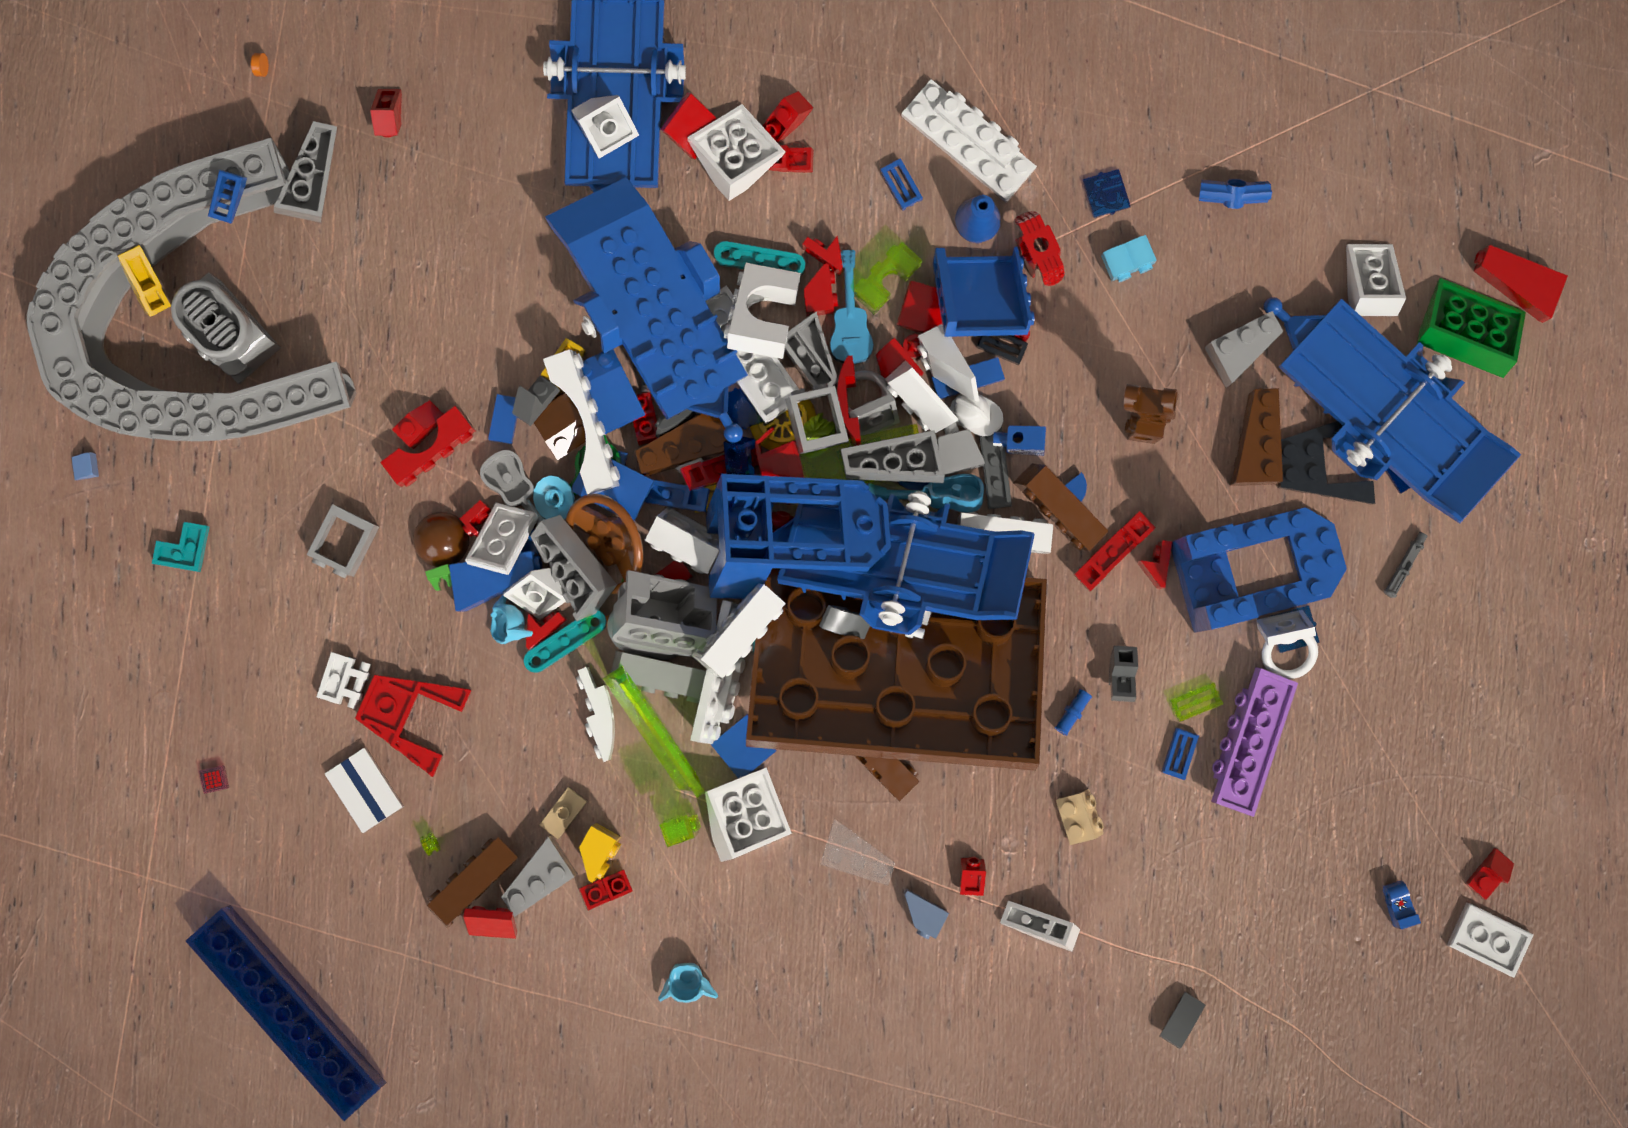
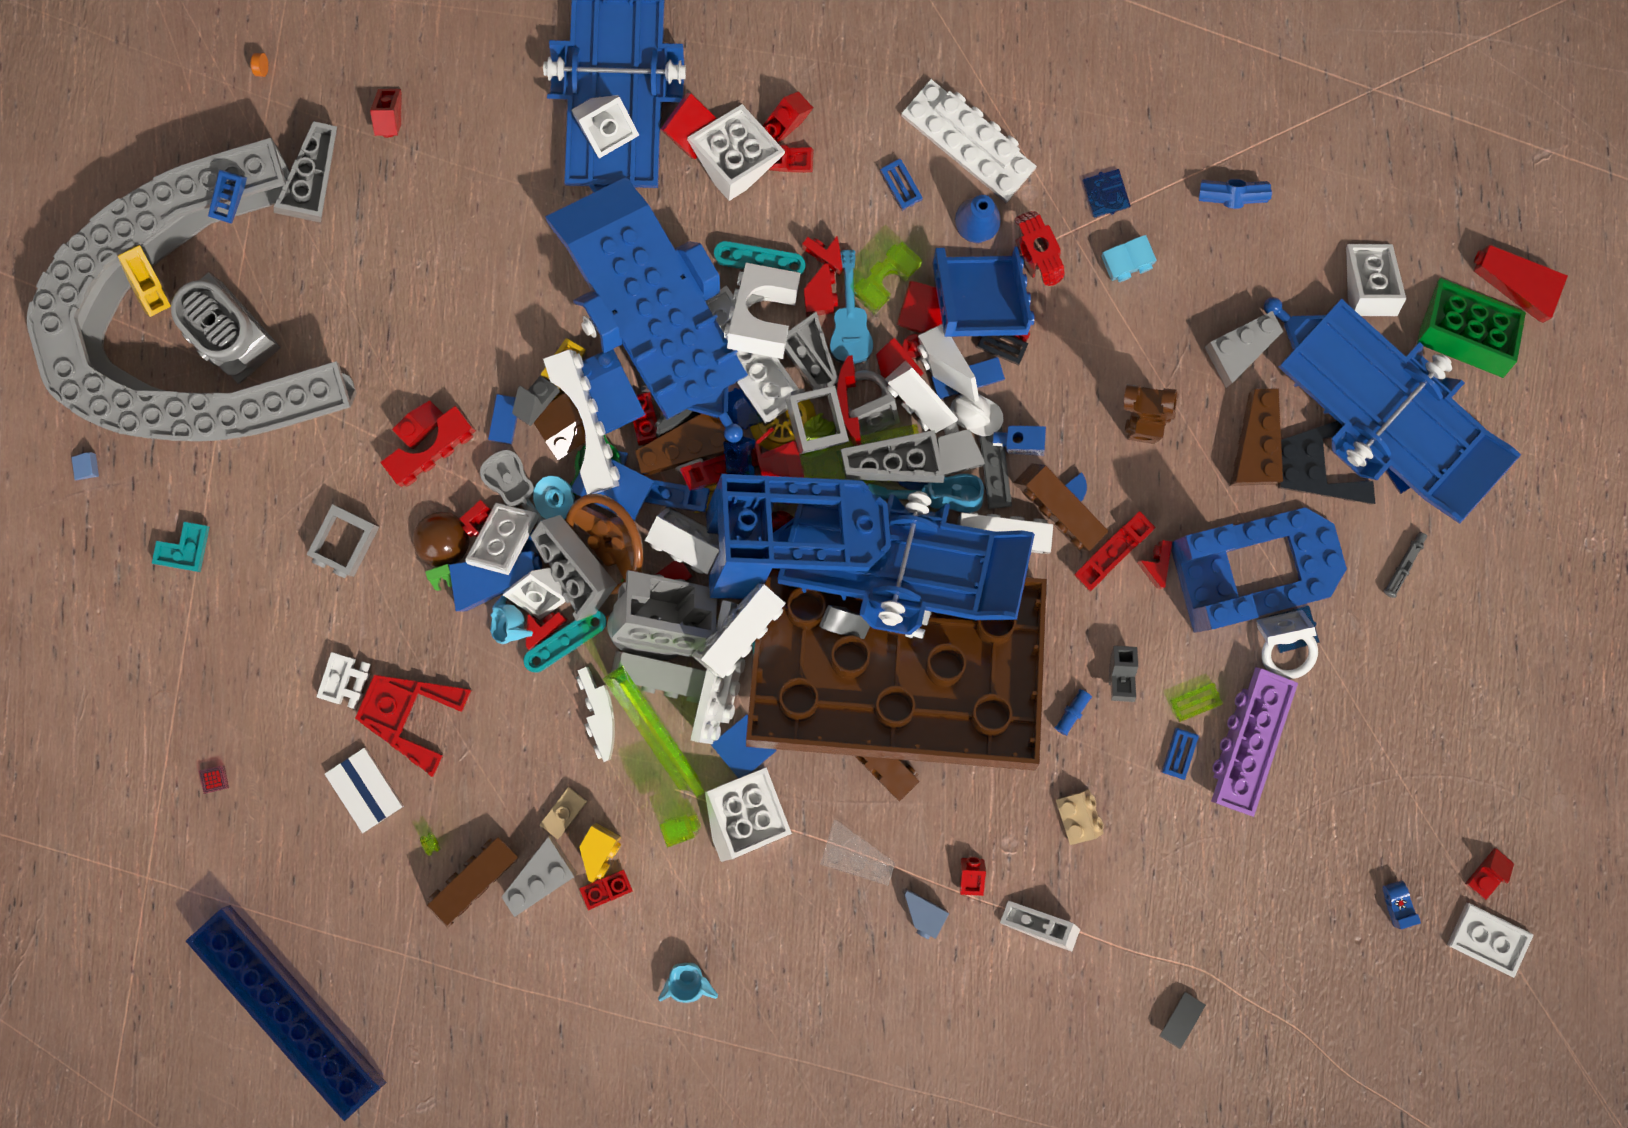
red tile [463,906,517,939] -> none

